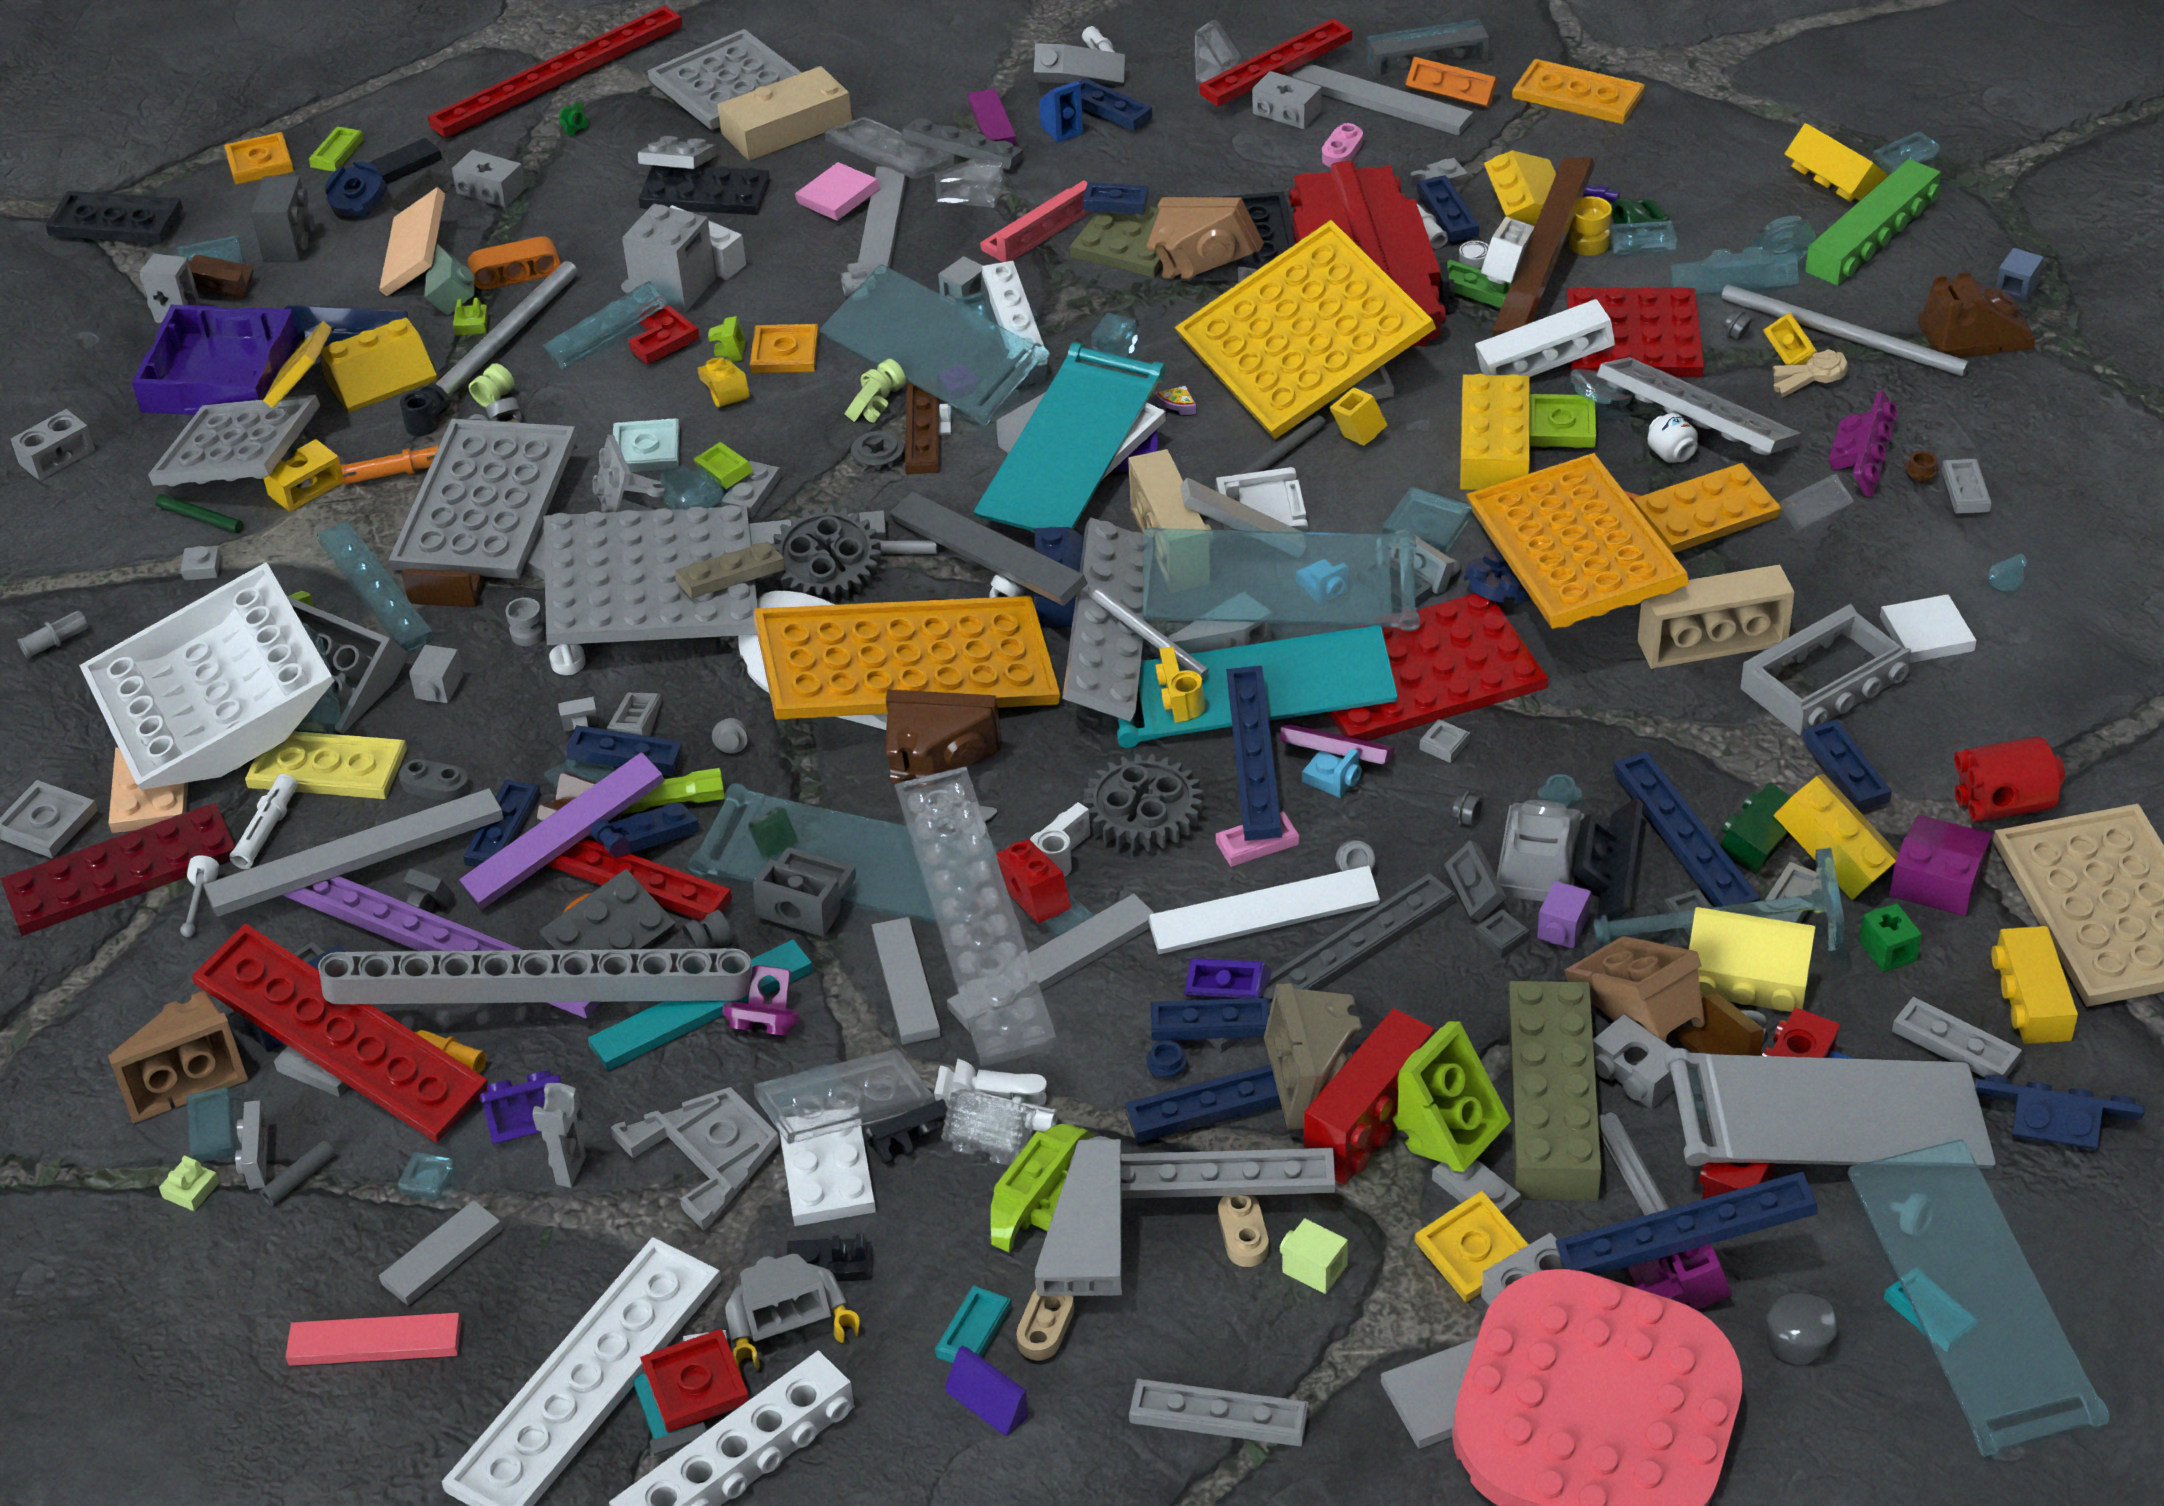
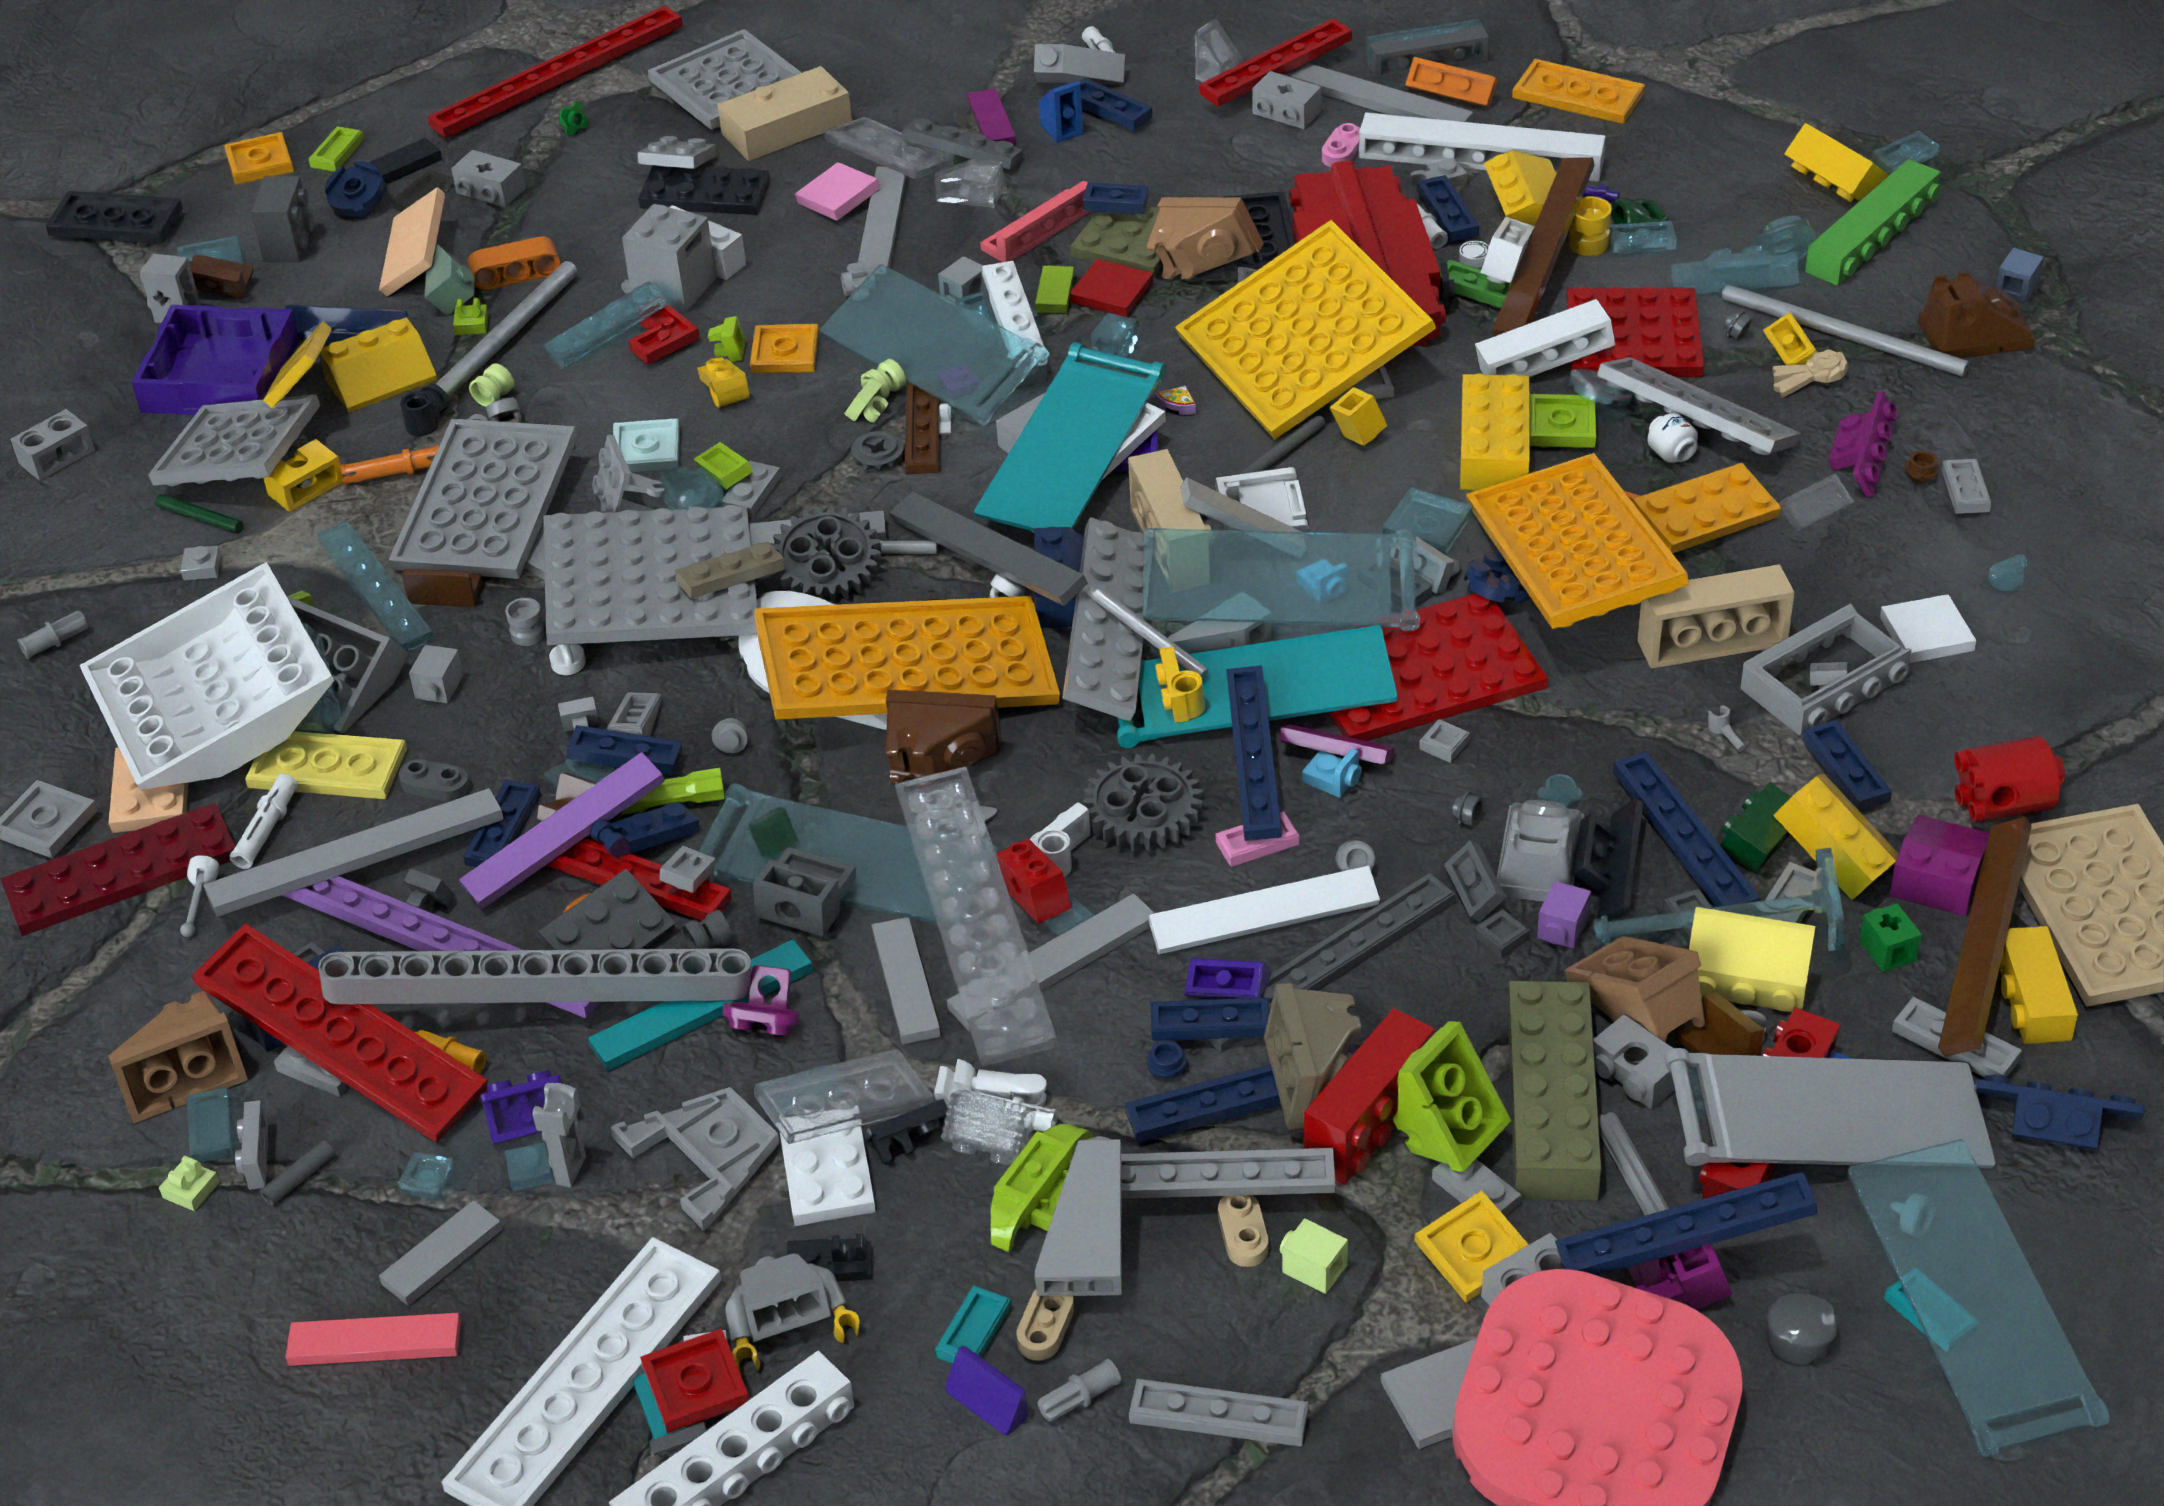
none -> clear light blue plate [505,1142,553,1191]
none -> light grey bracket [659,846,716,893]
none -> lime tile [1035,266,1074,314]
none -> light grey axle [1037,1359,1121,1421]
none -> red tile [1069,259,1153,317]
none -> white brick [1359,113,1605,182]
none -> light grey hand [1708,706,1746,752]
none -> light grey plate [1810,662,1848,689]
none -> reddish brown tile [1938,817,2032,1057]

